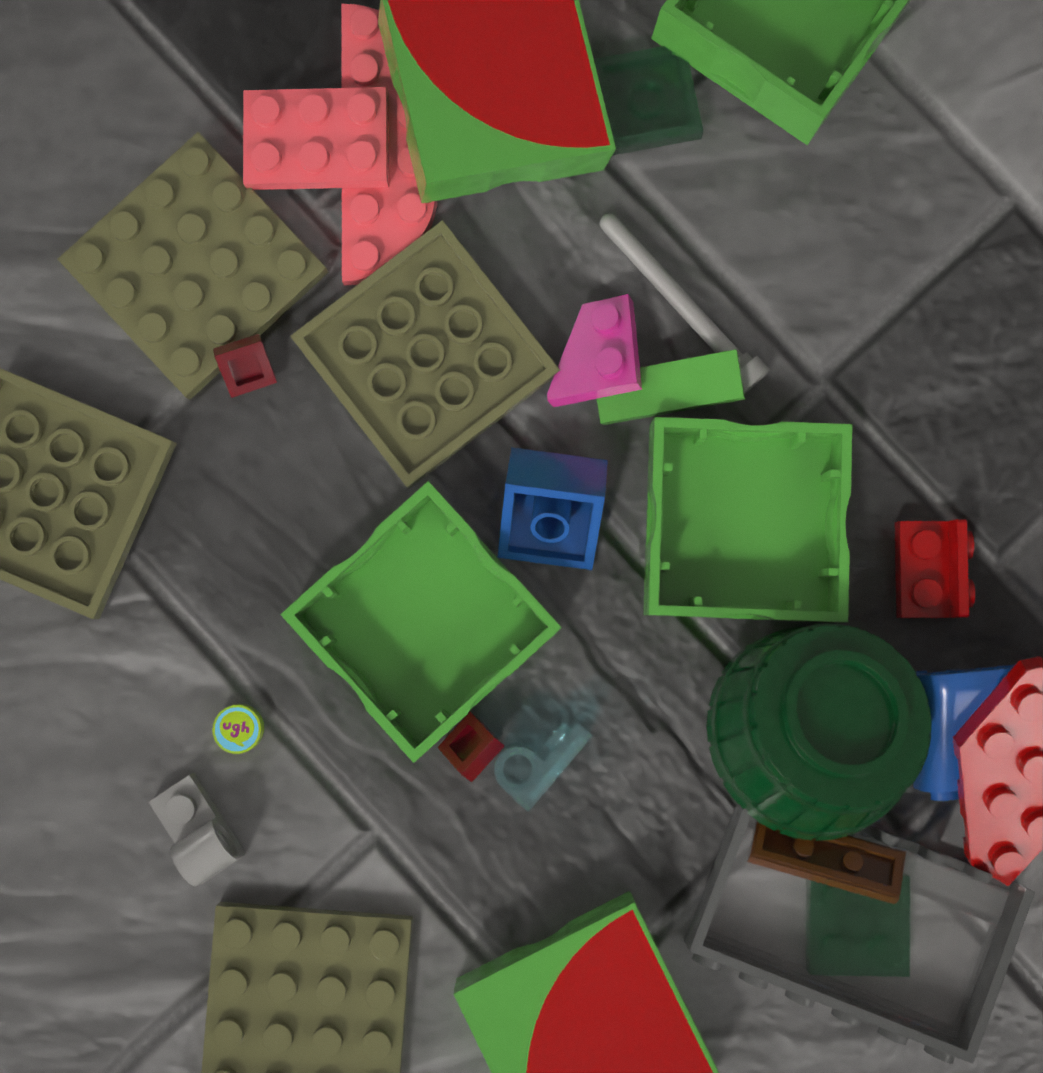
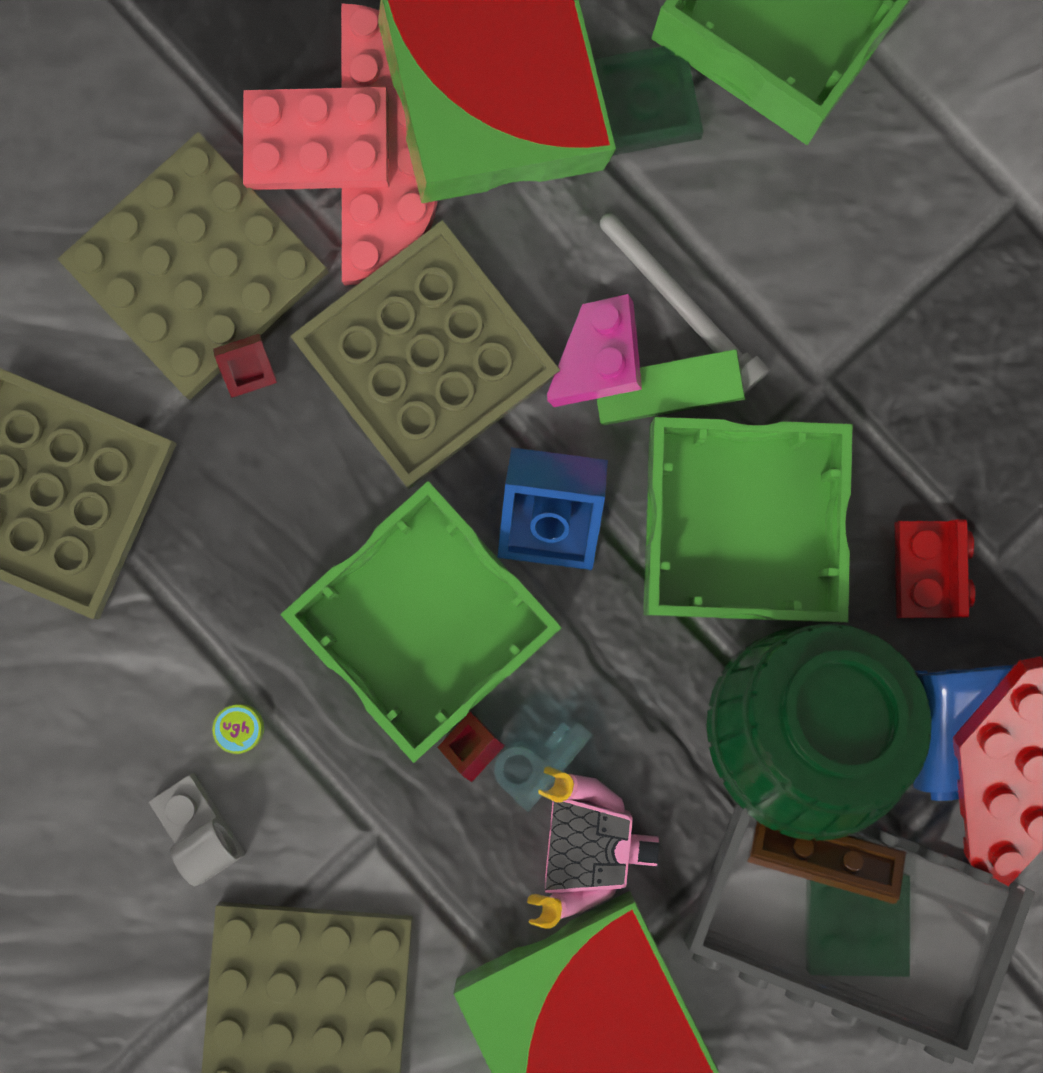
none -> torso [527,766,659,929]

